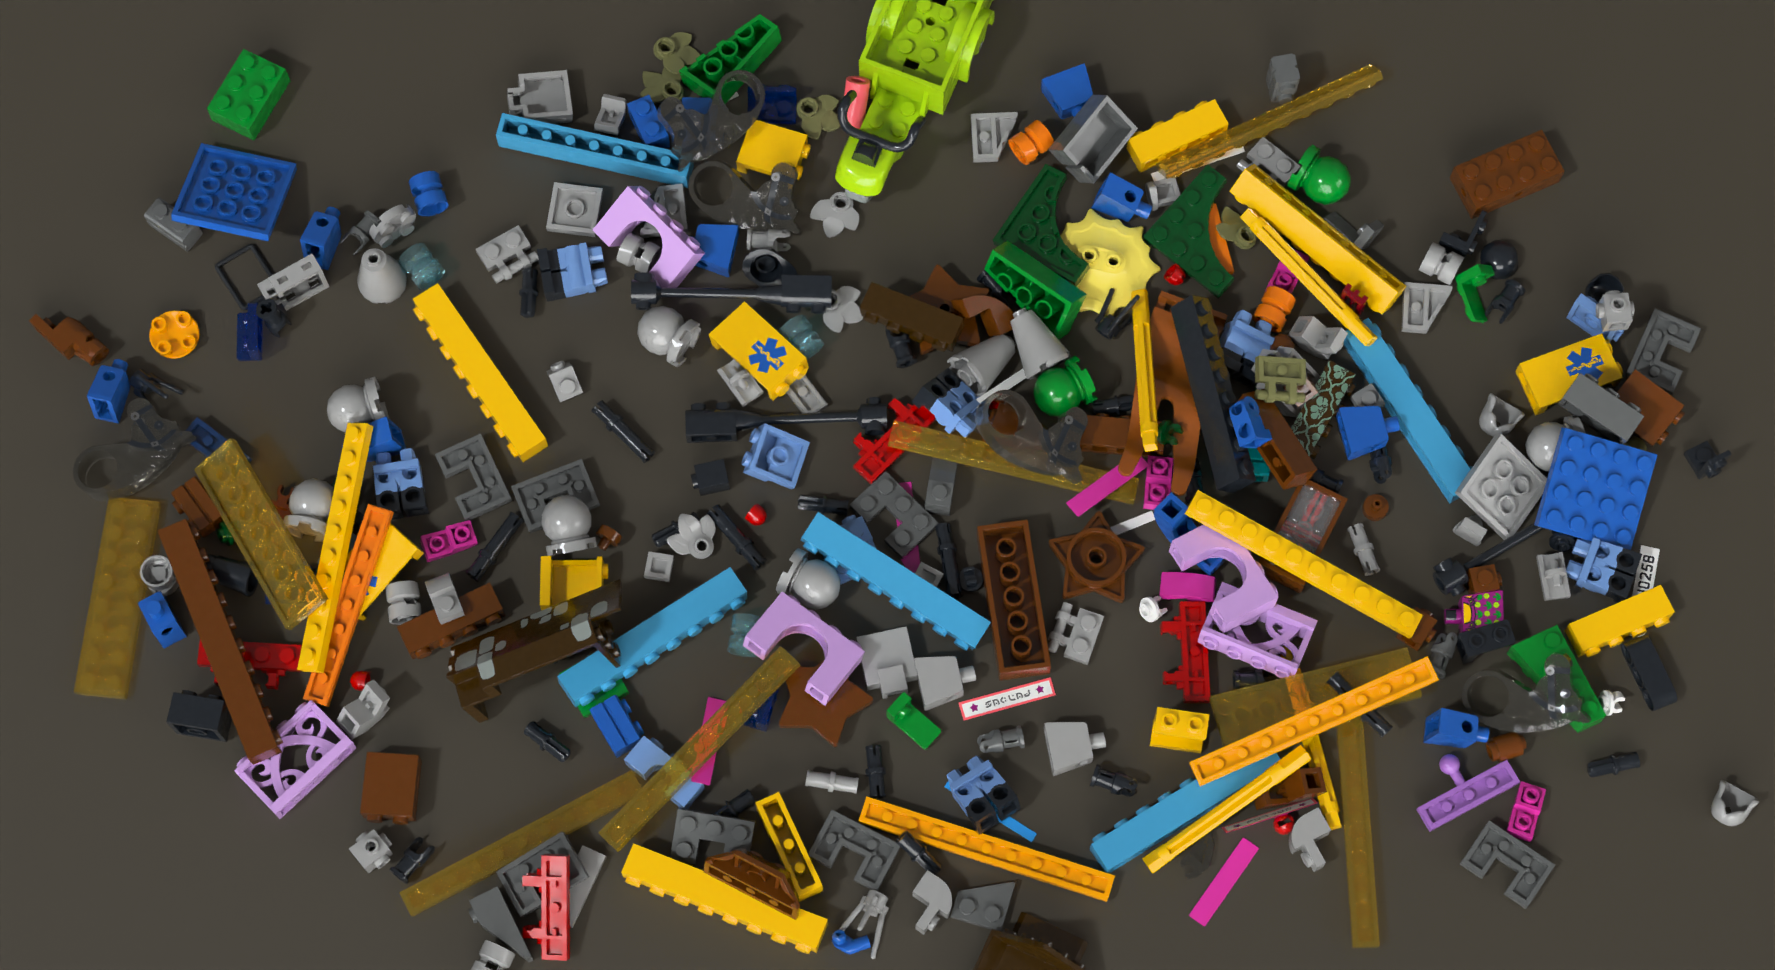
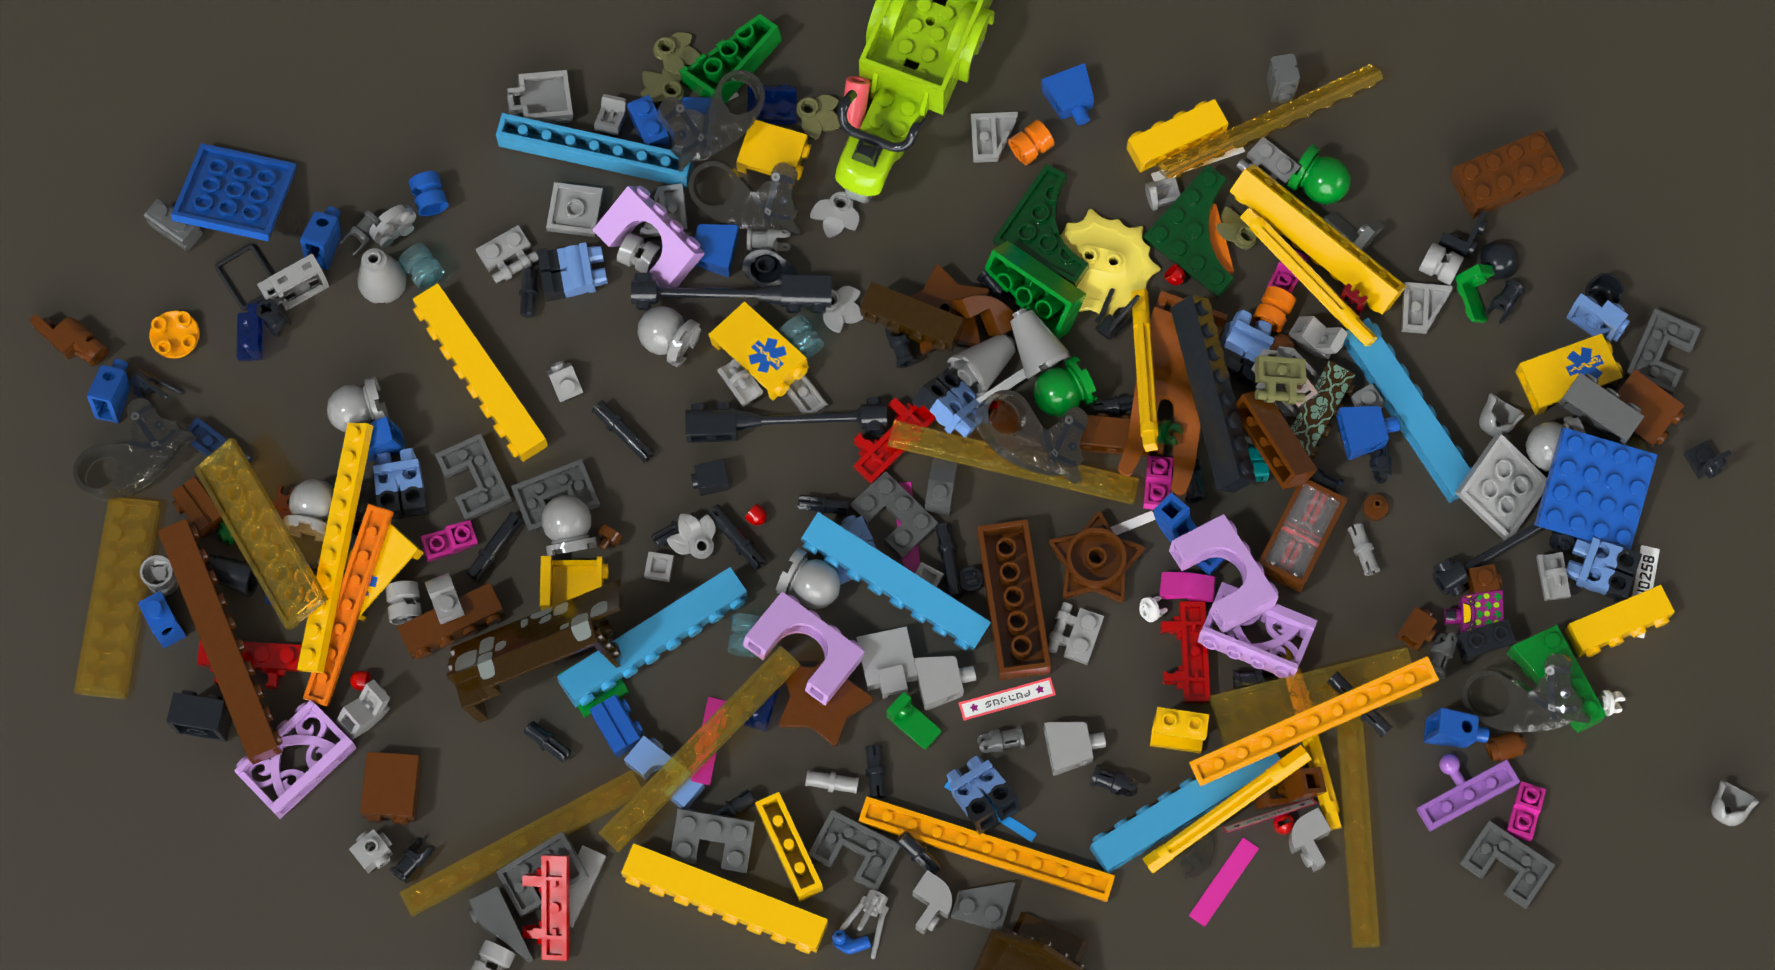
green piece [207,49,291,140] -> none
reddish brown wedge [704,848,800,920] -> none
medium blue plate [741,423,810,490] -> none
dark grey piece [1048,95,1138,184] -> none
dark pink sticker [1066,456,1149,517] -> none
blue torso [1091,173,1153,222] -> none
yellow plate [1185,490,1423,639] -> none
blue leg [1229,396,1272,449] -> none
light grey tile [1452,515,1487,546] -> none
black axle [1587,752,1640,777] -> none
light grey brick [1596,290,1634,332] -> none
black beam [1621,635,1678,711] -> none

